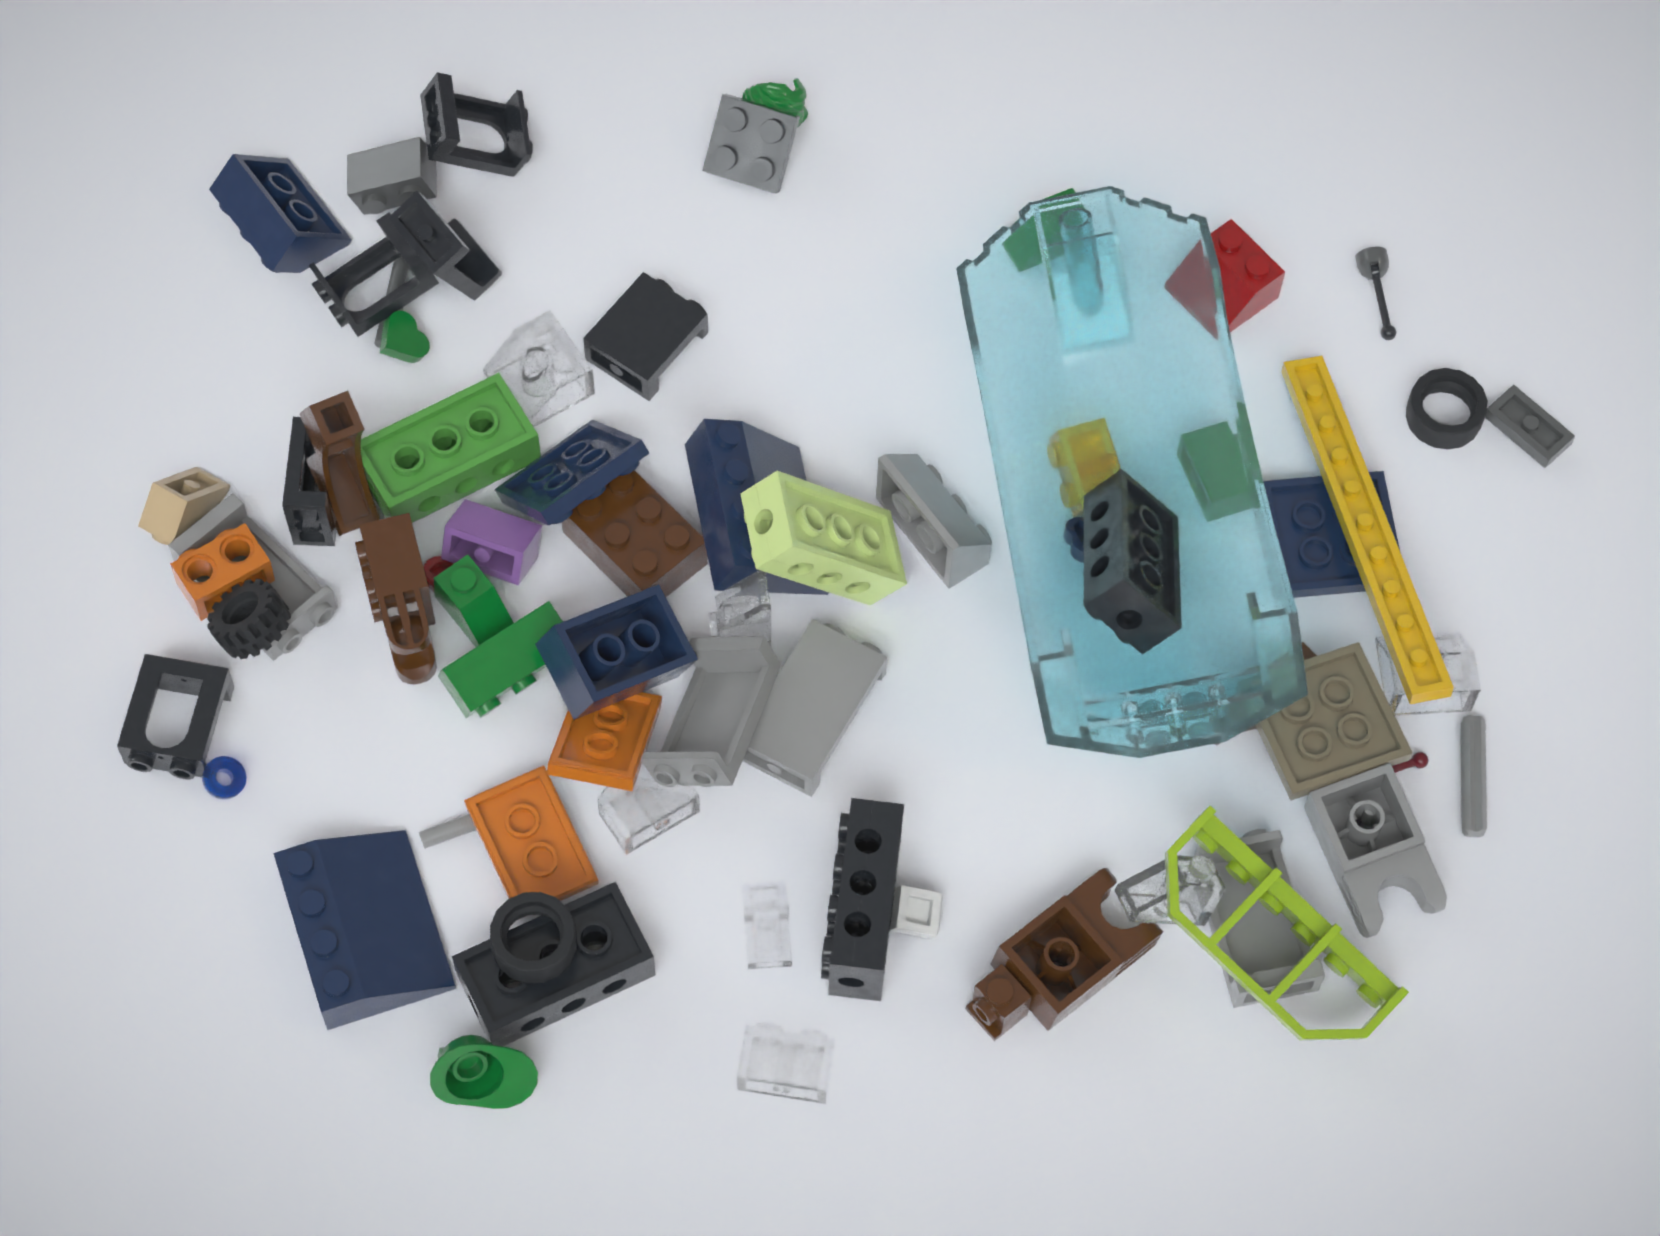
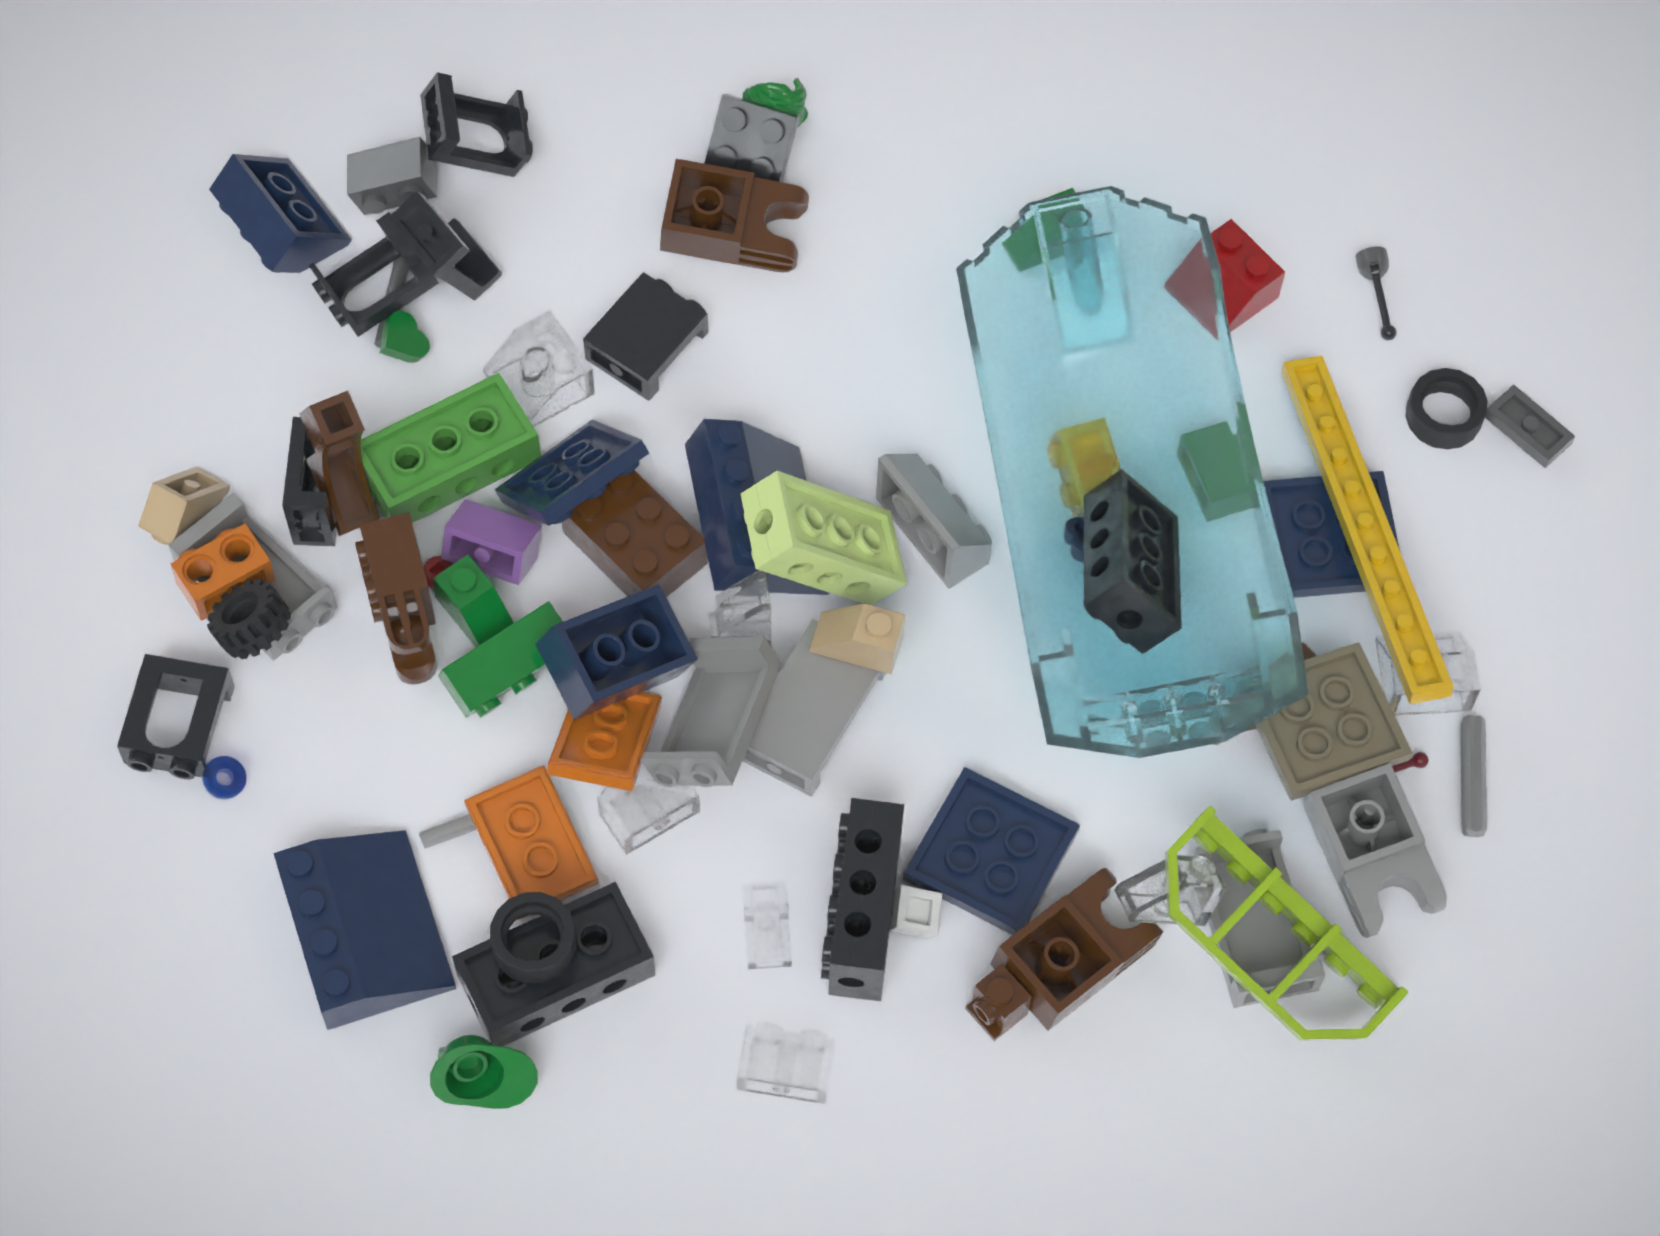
none -> reddish brown brick [660,158,809,273]
none -> tan slope [809,603,906,675]
none -> dark blue plate [903,767,1080,935]

